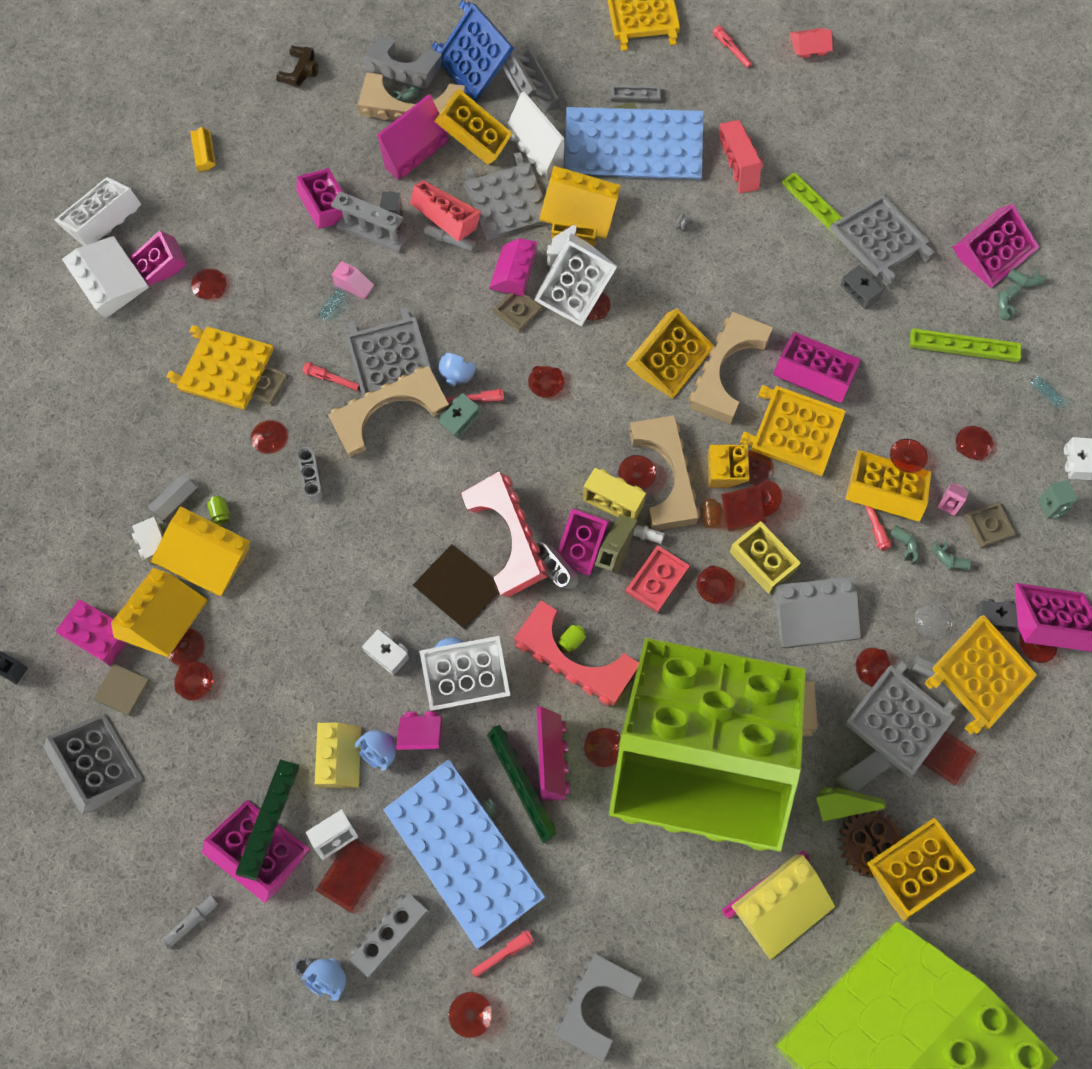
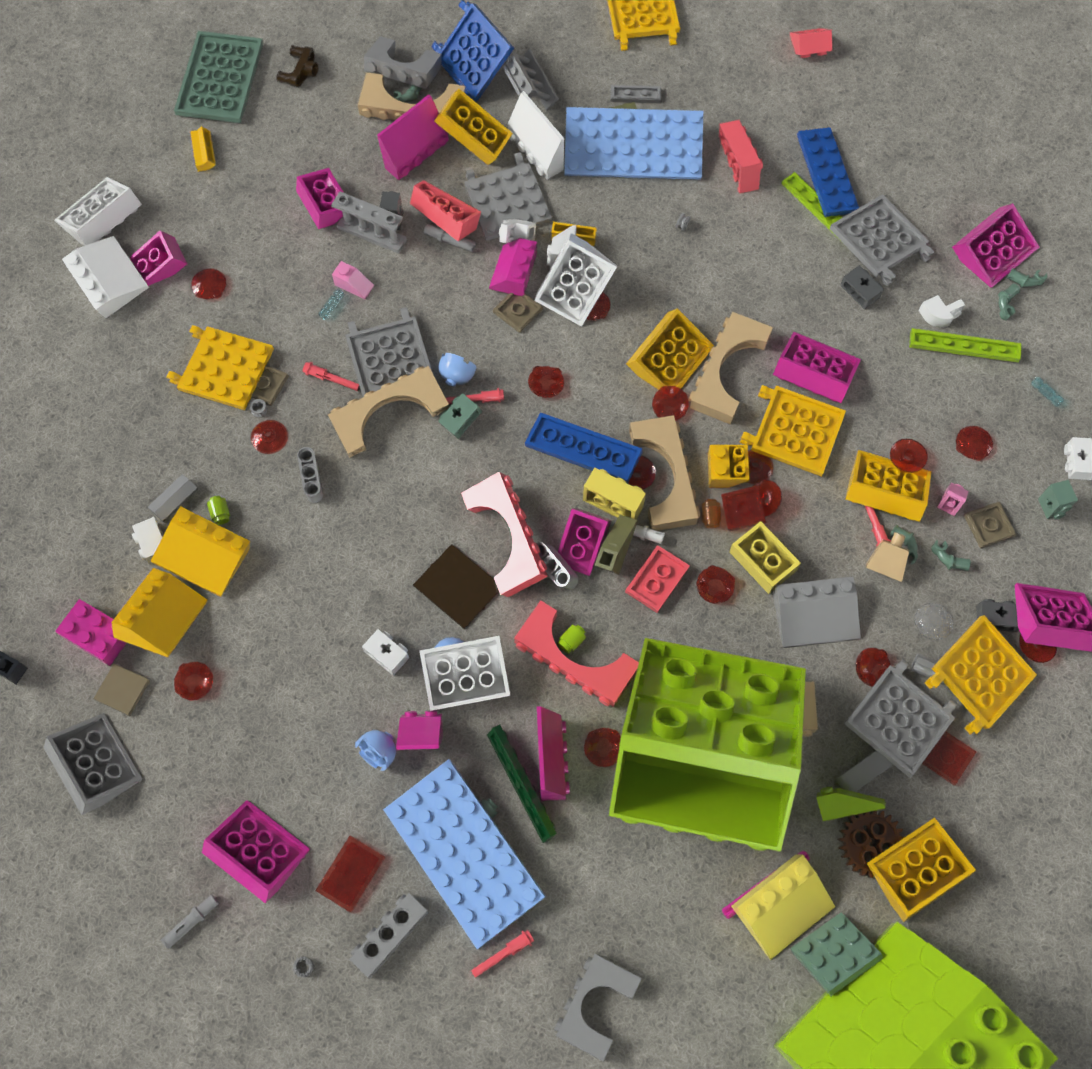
clear red dish [168,628,205,666] -> none
dark green plate [236,759,300,881] -> none
light blue cylinder [301,958,346,1001] -> none
white brick [306,809,358,860] -> none
light yellow slope [315,722,361,788] -> none
clear red dish [448,992,492,1038] -> none
yellow slope [539,166,621,239] -> none
coral pin [712,26,752,68] -> none
none -> sand green plate [174,31,263,123]
none -> light grey bush [249,399,267,417]
none -> white brick [499,219,536,243]
none -> blue plate [525,412,643,484]
none -> clear red dish [652,386,689,421]
none -> sand green plate [790,912,883,996]
none -> blue plate [797,127,859,217]
none -> tan torso [866,532,909,582]
none -> white brick [919,295,965,328]

